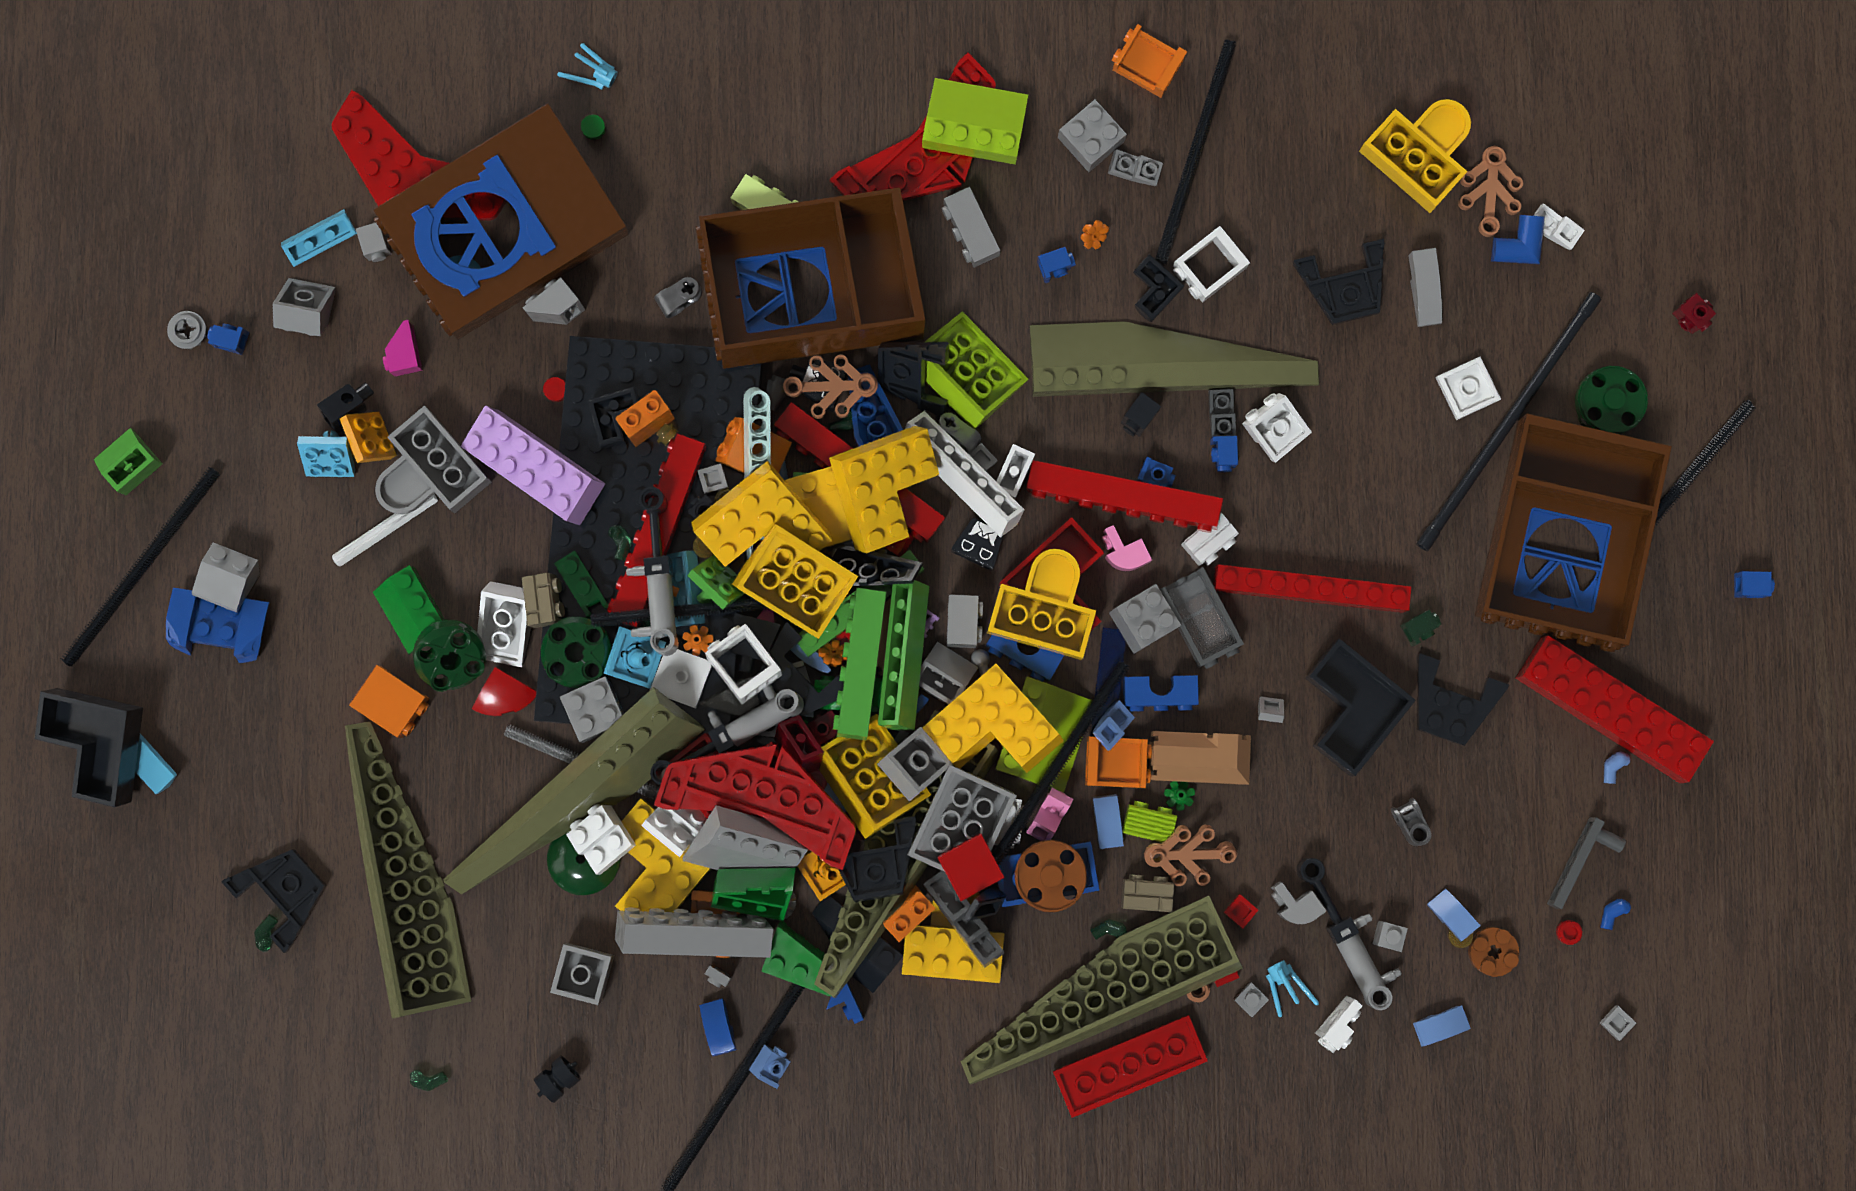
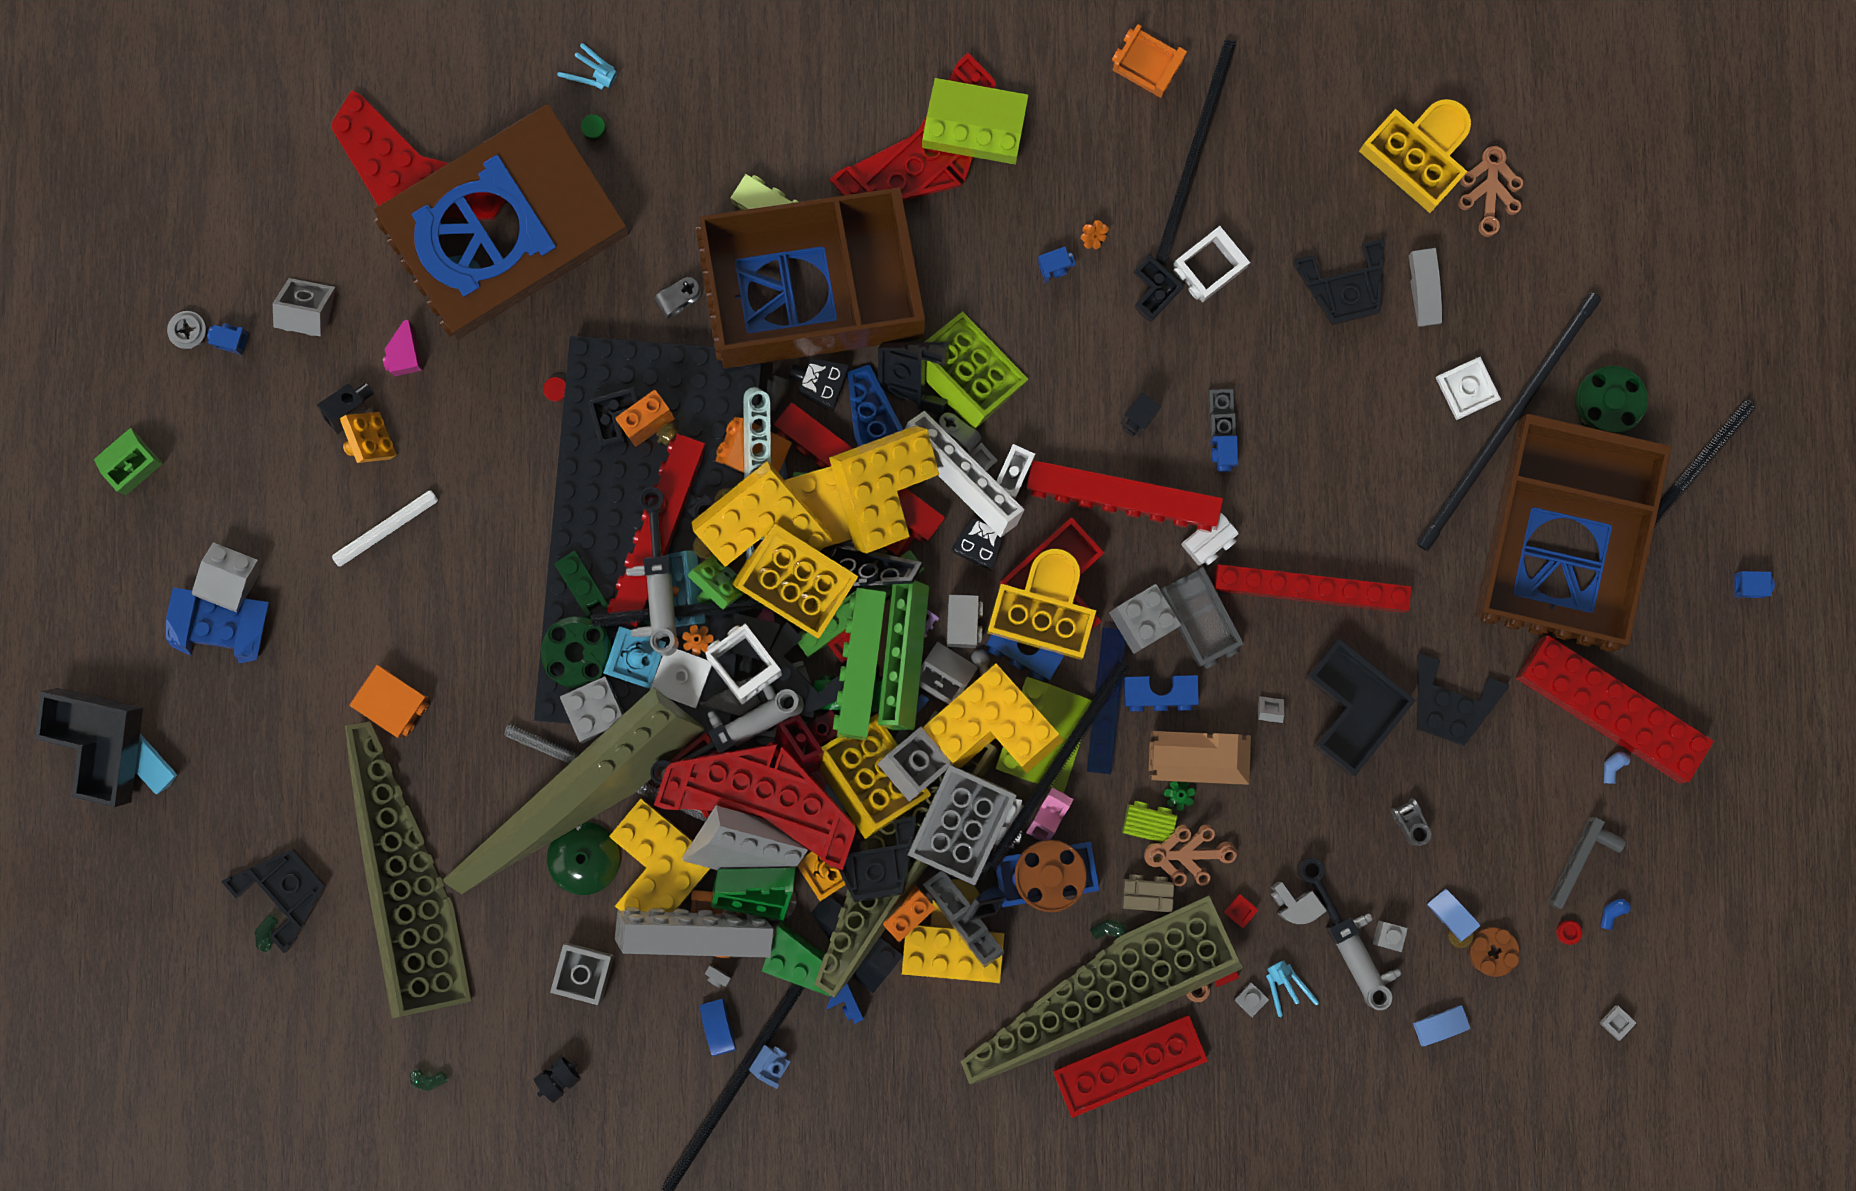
black axle [60,467,220,667] -> none
medium azure slope [281,209,357,267] -> none
medium azure plate [297,431,356,477] -> none
light grey brick [356,223,392,262] -> none
green slope [373,565,445,655] -> none
light grey brick [375,406,491,514] -> none
dark green piece [413,620,486,692] -> none
lavender brick [460,405,605,525] -> none
red brick [472,667,536,716] -> none
white slope [477,581,531,667] -> none
dark tan brick [522,573,565,628] -> none
light grey slope [523,278,585,325] -> none
white plate [566,804,636,875] -> none
clear green arm [608,525,632,562] -> none
white plate [642,807,707,857] -> none
light grey plate [697,464,728,495] -> none
nougat plant [783,355,878,419] -> none
medium blue slope [791,644,832,675] -> none
orange plant [818,640,847,667] -> none
clear green arm [829,407,853,434] -> none
red tile [937,833,1004,901] -> none
light grey brick [941,187,1000,268] -> none
olive wedge [1030,322,1319,397] -> none
light grey brick [1058,99,1127,172] -> none
orange panel [1085,736,1152,788] -> none
medium blue slope [1092,700,1135,751] -> none
medium blue slope [1093,794,1124,849] -> none
bright pink brick [1102,525,1152,571] -> none
light grey slope [1108,149,1163,186] -> none
blue brick [1137,457,1175,488] -> none
white plate [1242,393,1312,463] -> none
white plate [1315,996,1362,1053] -> none
clear green brick [1400,610,1441,646] -> none
blue brick [1491,215,1545,265] -> none
white slope [1533,204,1585,250] -> none
dark red brick [1672,293,1716,334] -> none

